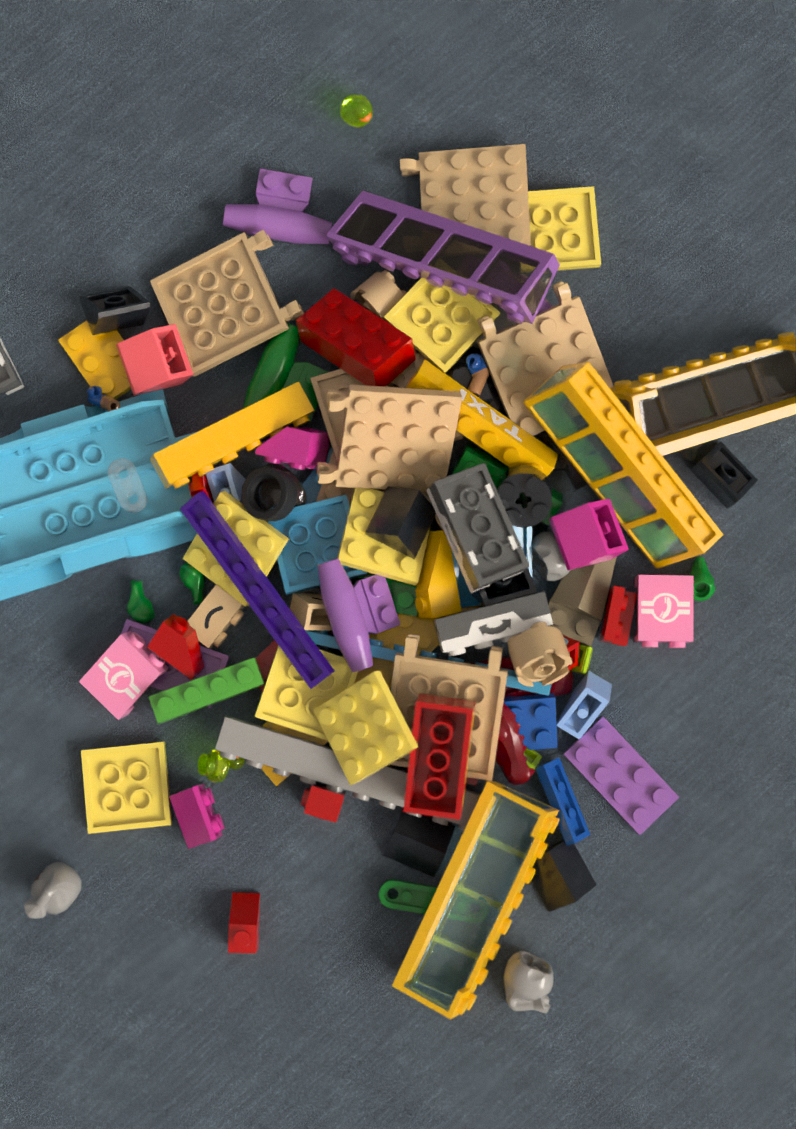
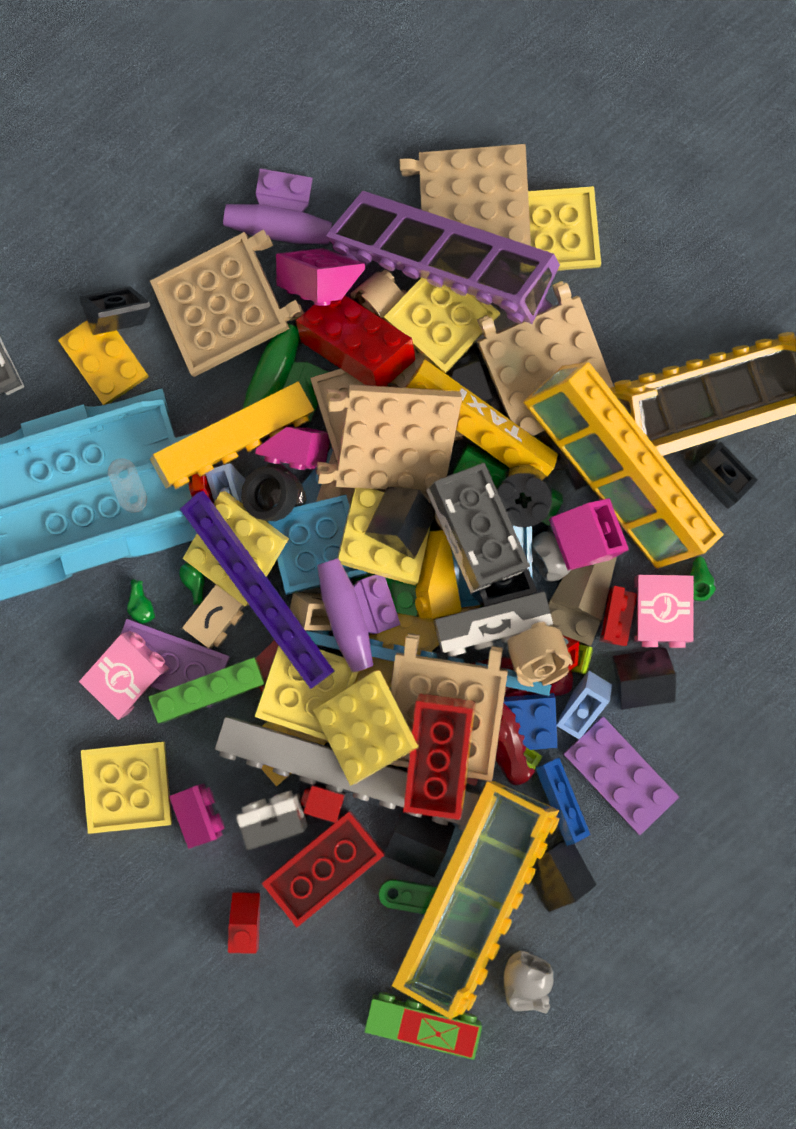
light grey piece [24,862,81,918] -> none
arm [87,386,120,411] -> none
coral slope [116,324,193,396] -> none
red slope [147,614,204,680] -> none
clear neon green animal [197,749,245,783] -> none
clear neon green animal [340,94,373,128] -> none
arm [466,353,489,396] -> none
none -> piece [237,790,309,850]
none -> red brick [262,810,385,928]
none -> dark pink slope [276,248,365,306]
none -> bright green brick [365,992,482,1060]
none -> black slope [612,648,676,710]

